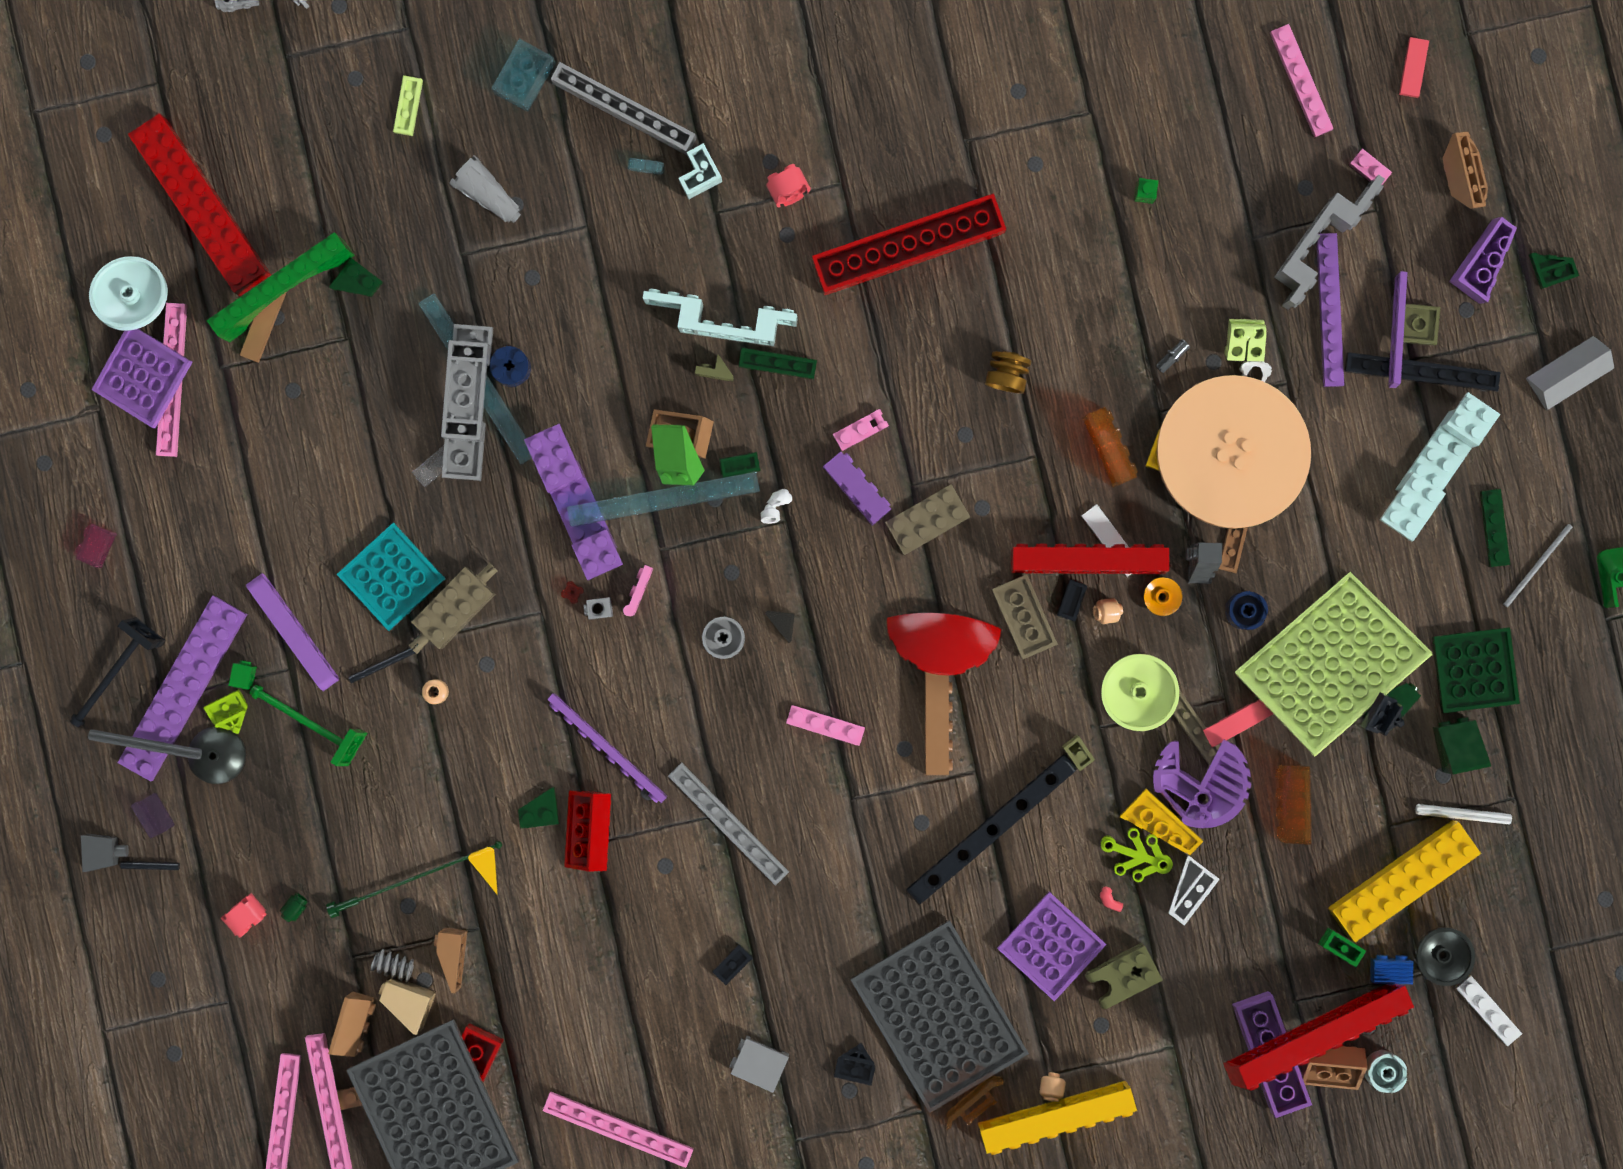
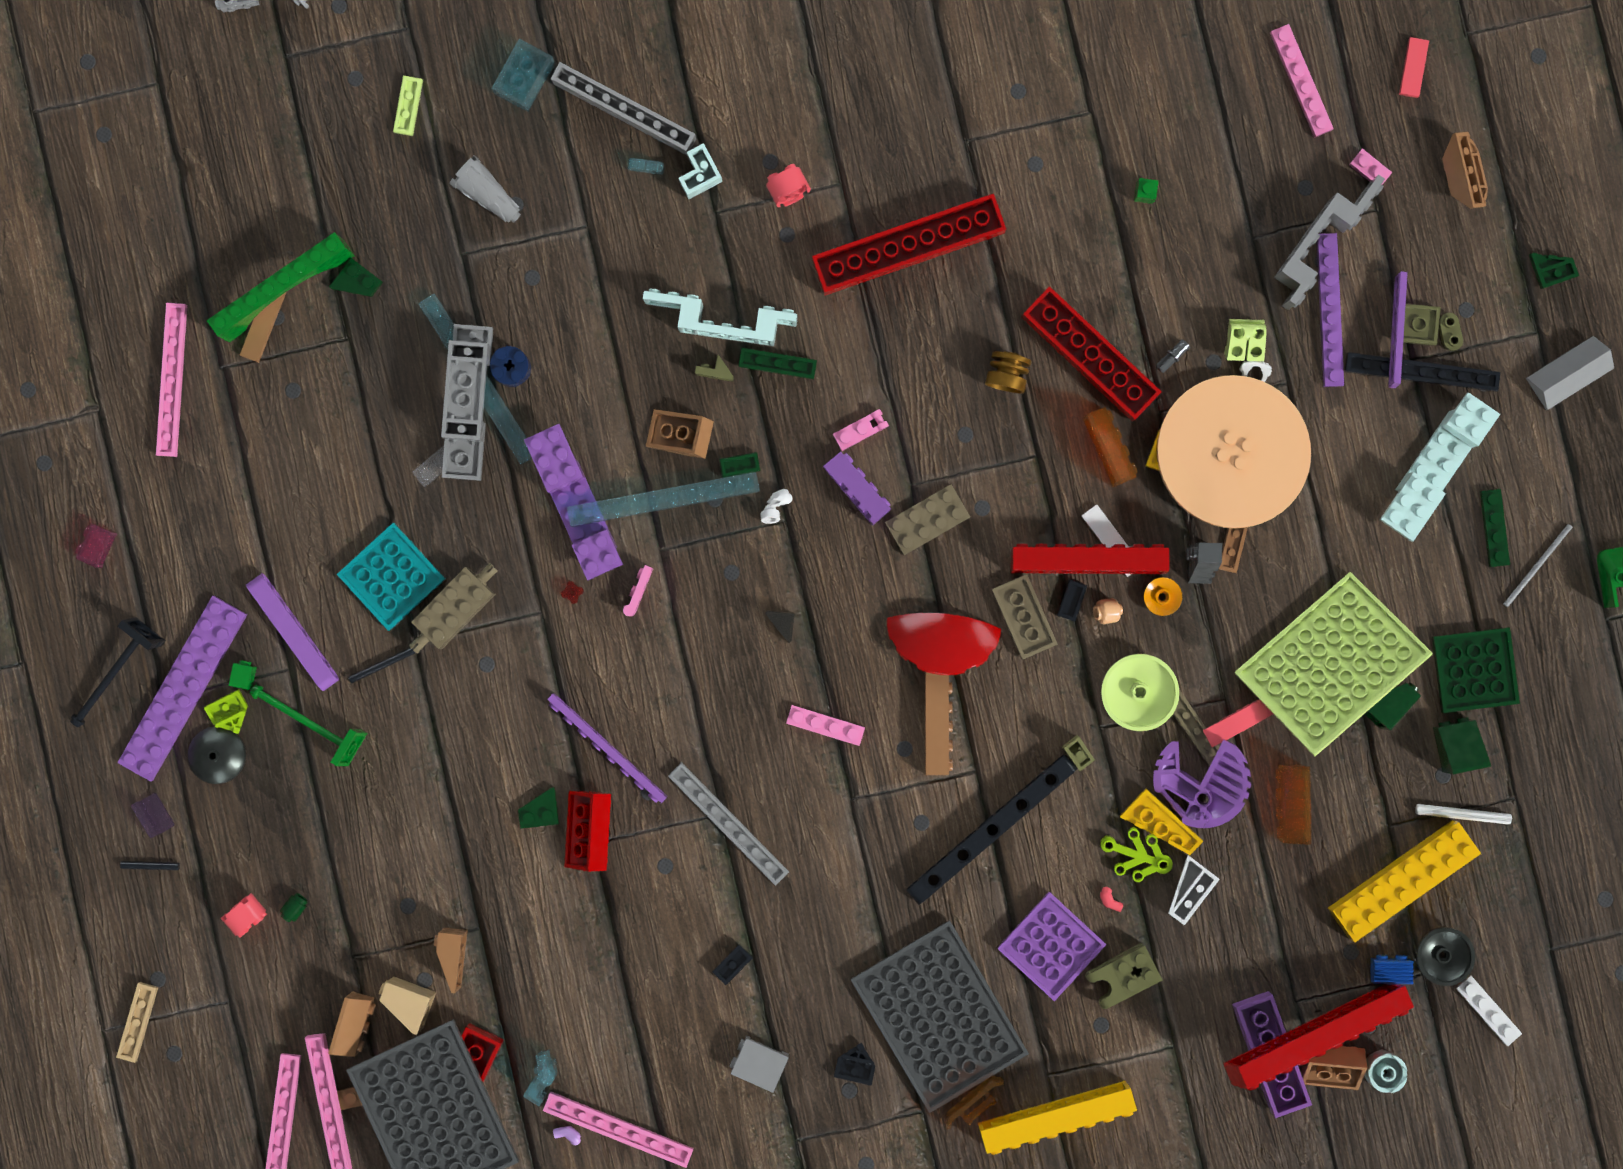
dark grey torso [81,834,129,872] -> none
dark grey axle [88,730,202,759] -> none
light aqua dish [89,256,168,330] -> none
medium lavender plate [92,328,192,428] -> none
red brick [128,113,271,296] -> none
piece [326,841,502,918] -> none
light grey piece [370,949,414,983] -> none
light nougat head [422,679,449,704] -> none
light grey brick [584,597,613,620] -> none
bright green slope [651,424,705,485] -> none
light grey wheel [702,617,745,659] -> none
light nougat head [1039,1072,1066,1102] -> none
dark blue brick [1225,591,1268,630] -> none
green brick [1318,928,1366,967] -> none
black slope [1360,692,1405,736] -> none
medium lavender wedge [1449,217,1517,304] -> none
none -> tan plate [116,982,158,1063]
none -> clear light blue hips [523,1050,558,1106]
none -> lavender arm [553,1126,581,1145]
none -> red brick [1021,286,1162,422]
none -> olive plate [1439,313,1463,351]

